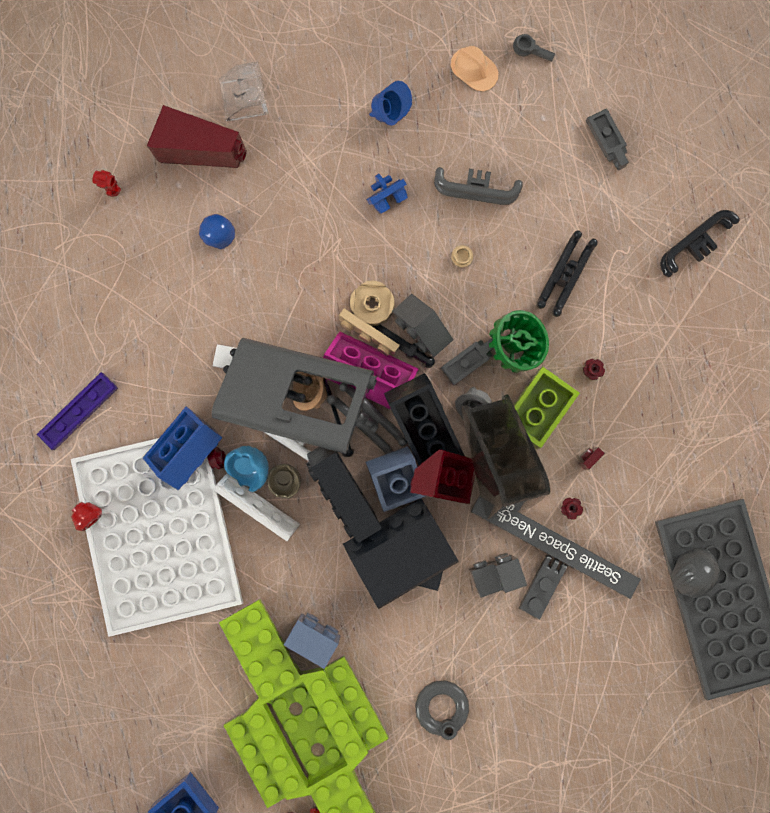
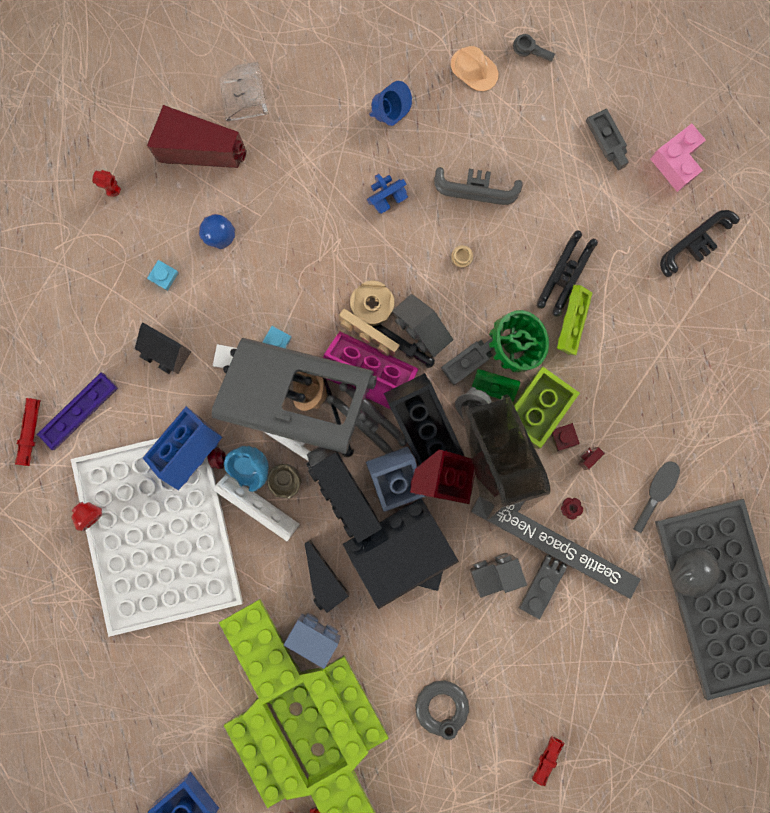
dark red plate [583,359,605,380] -> none
none -> red pin [15,398,41,466]
none -> black slope [135,322,192,374]
none -> medium azure plate [147,260,179,291]
none -> medium azure plate [263,326,292,348]
none -> black slope [305,540,350,613]
none -> green plate [471,369,520,403]
none -> red pin [532,736,565,786]
none -> dark red plate [551,423,580,451]
none -> lime plate [557,285,593,355]
none -> dark grey piece [633,461,680,533]
none -> bright pink brick [650,124,706,192]

